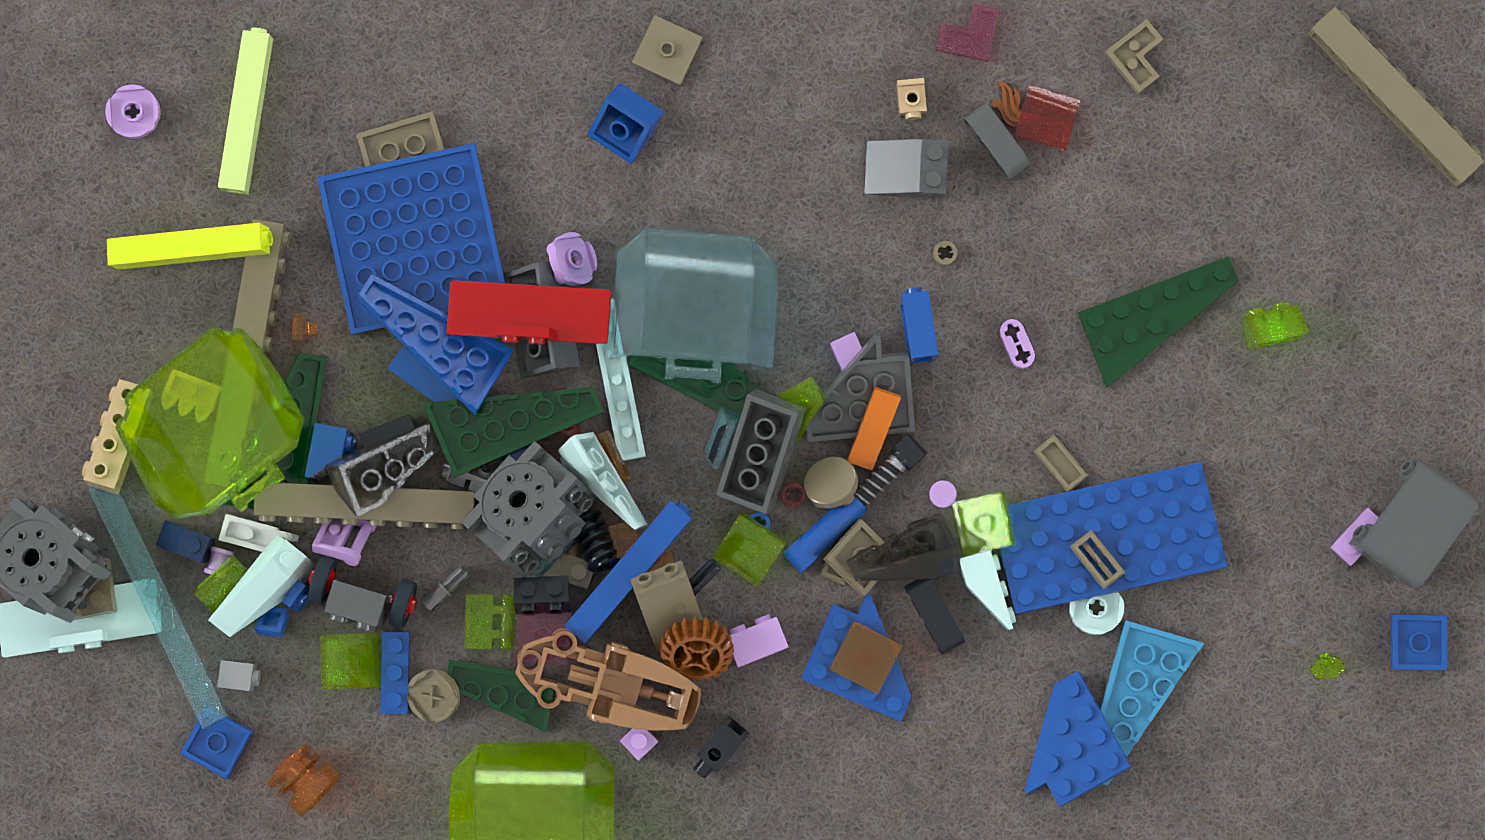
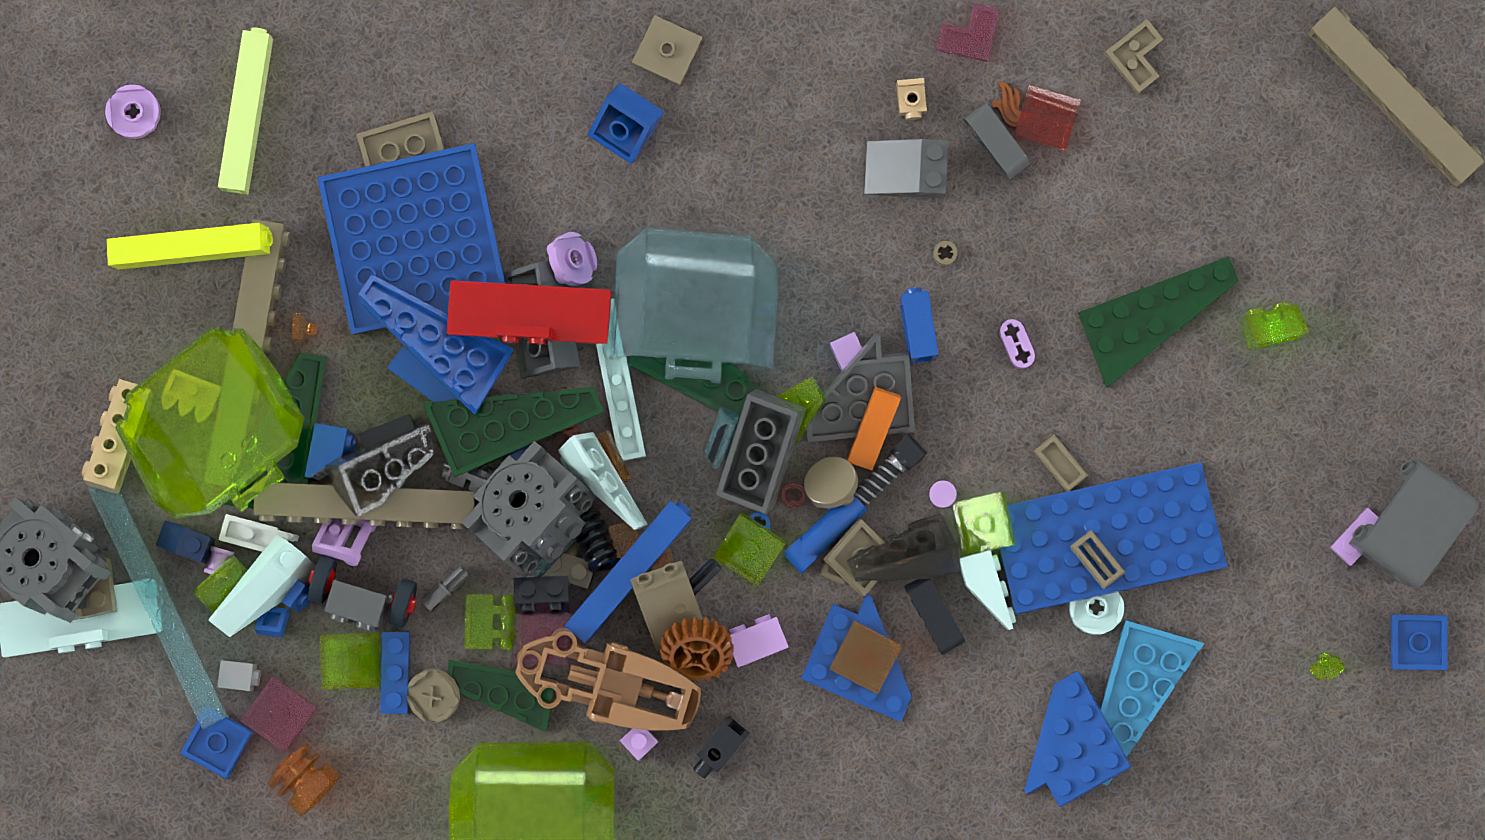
none -> clear pink plate [241,676,317,752]

